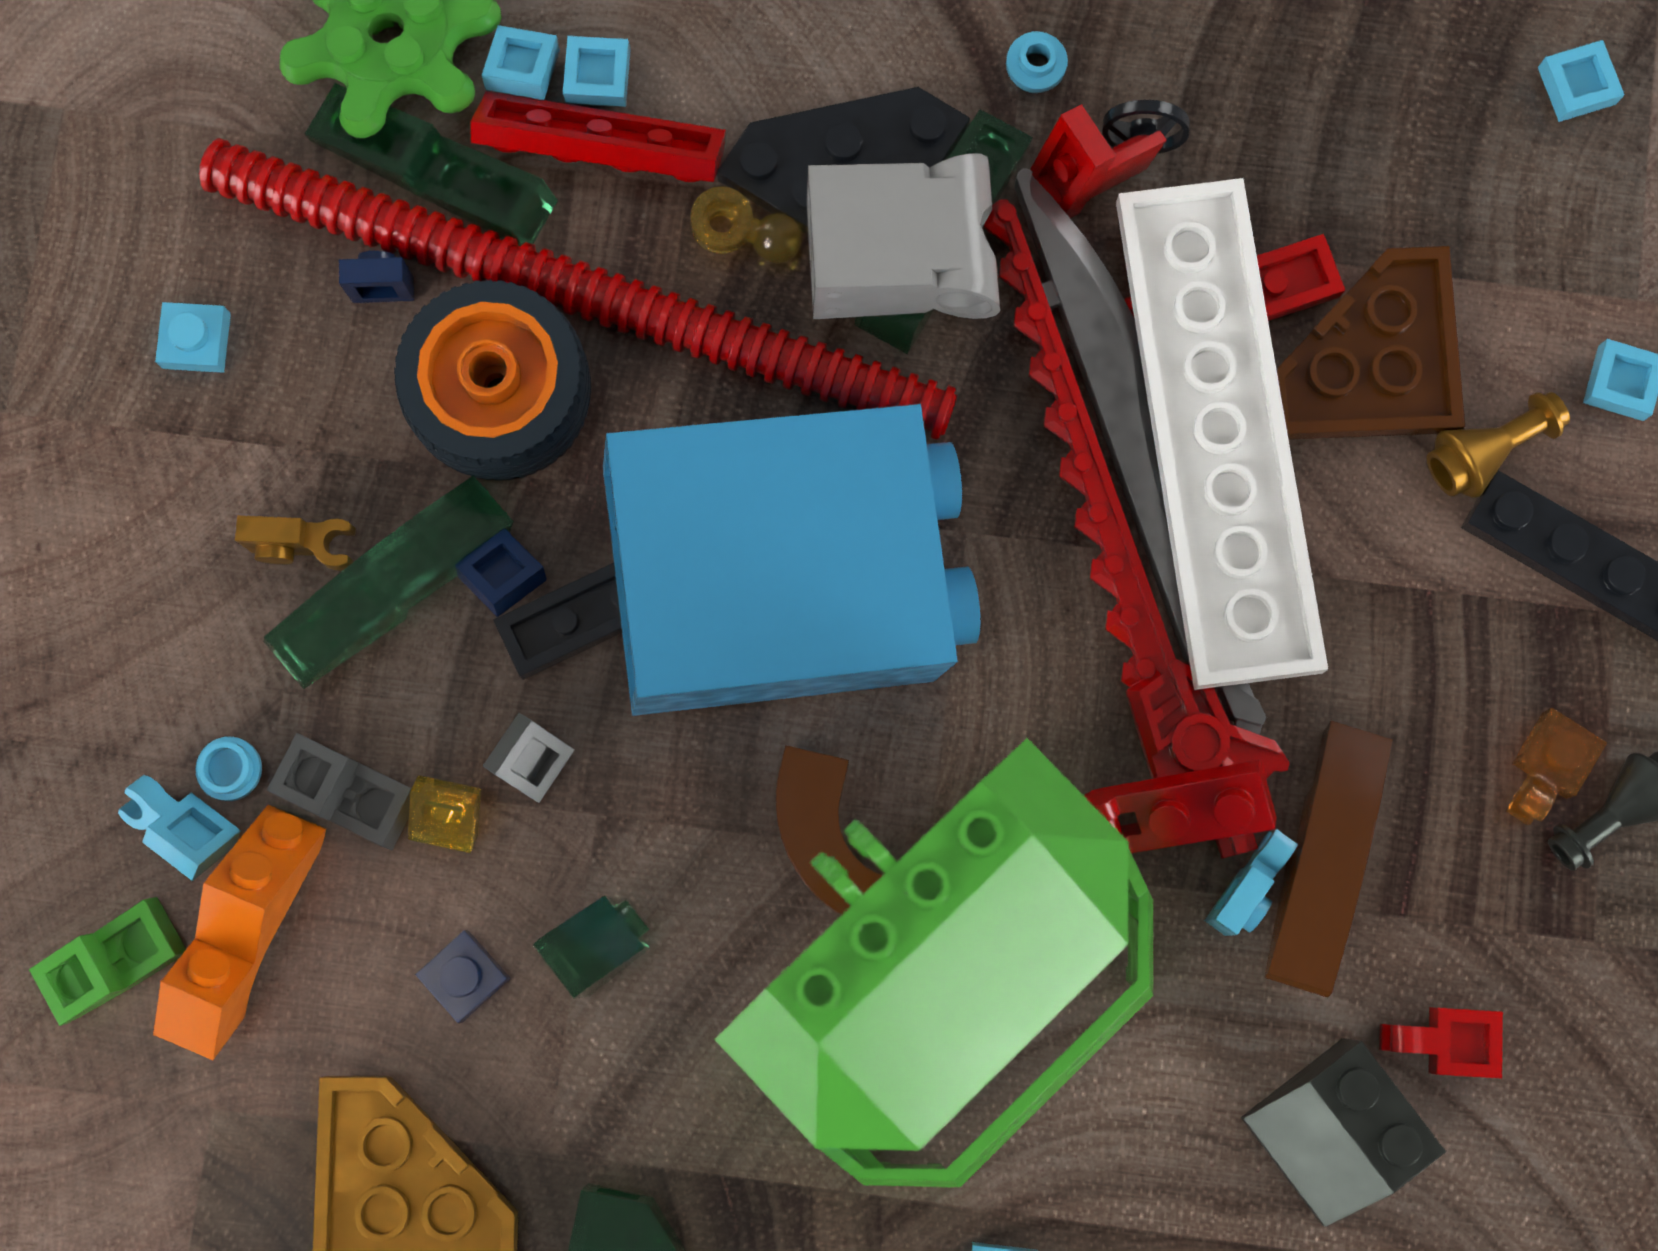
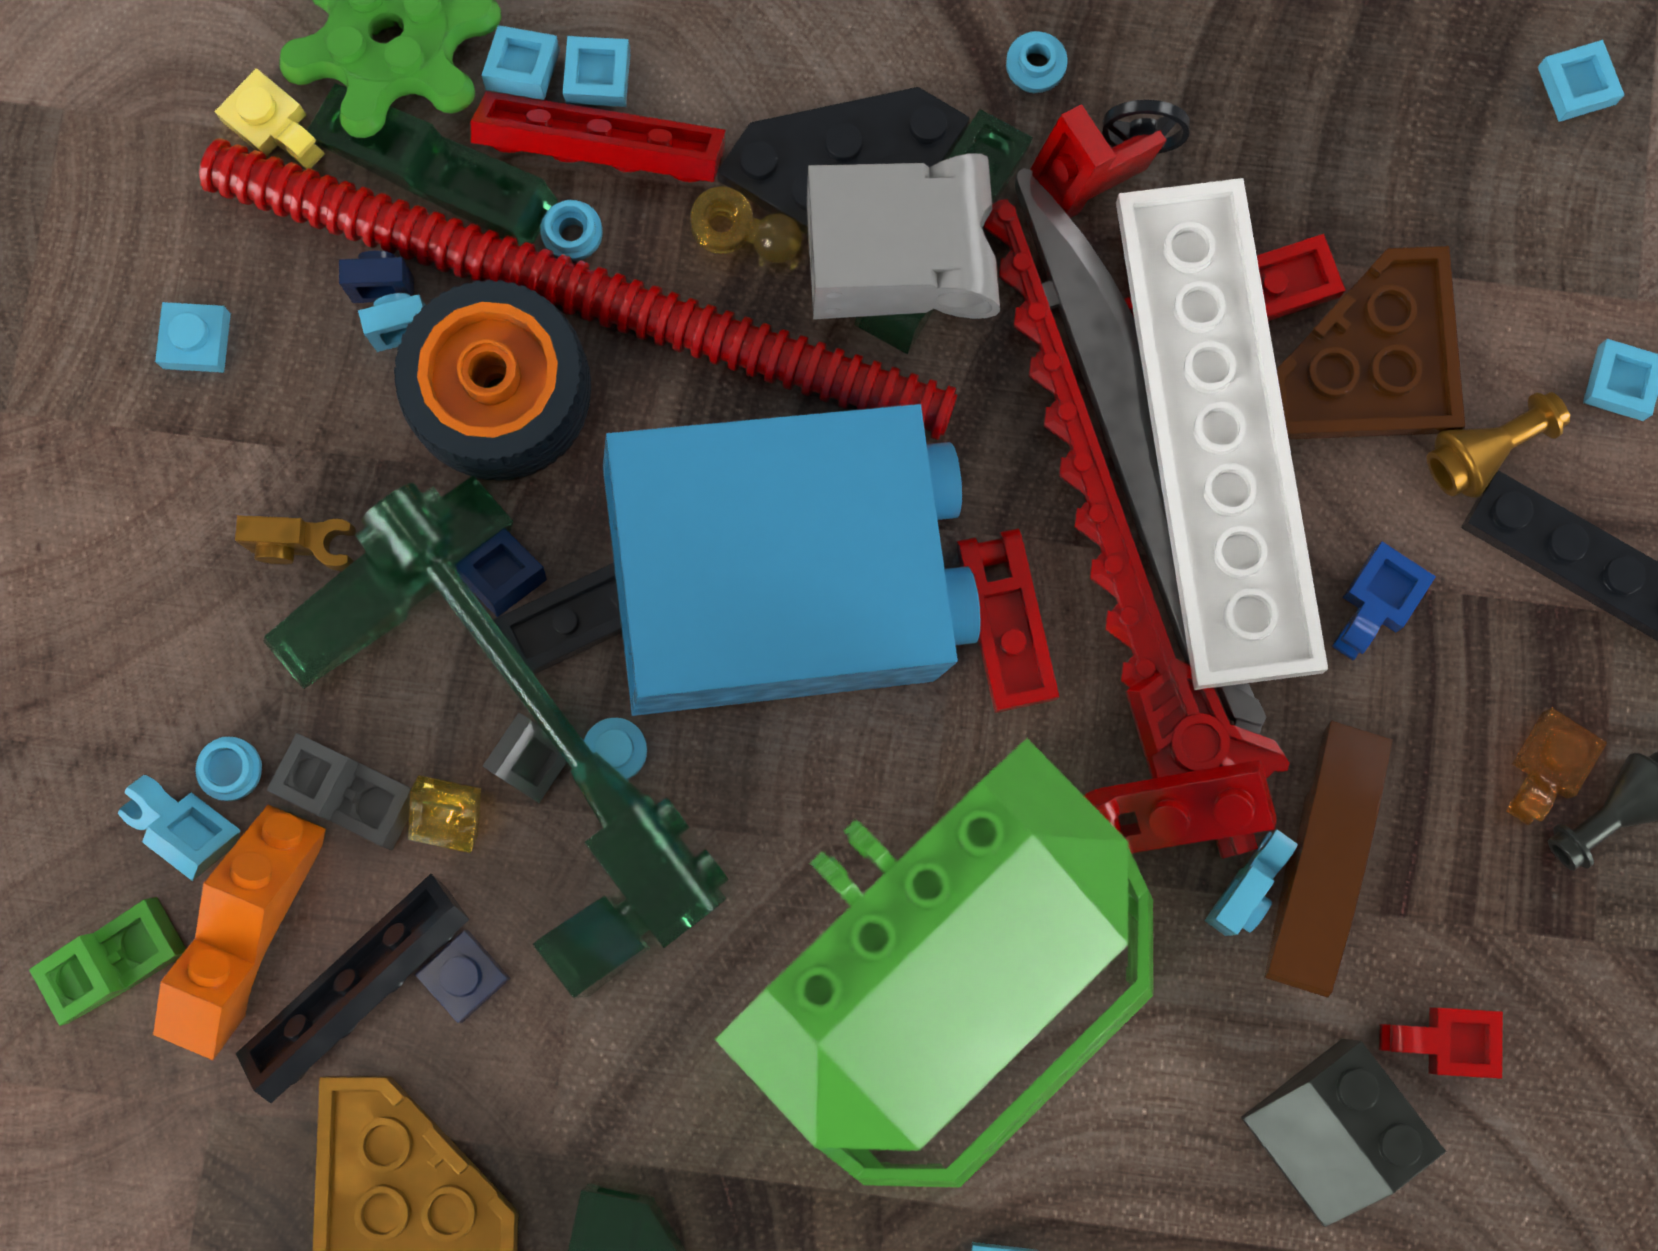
reddish brown arch [776,745,883,916] -> none
none -> light yellow plate [214,68,325,169]
none -> black plate [236,873,469,1103]
none -> clear green bar [355,483,729,948]
none -> medium azure plate [358,293,426,352]
none -> medium azure plate [540,200,603,262]
none -> medium azure plate [582,718,647,782]
none -> red plate [956,528,1060,713]
none -> blue plate [1332,541,1436,660]

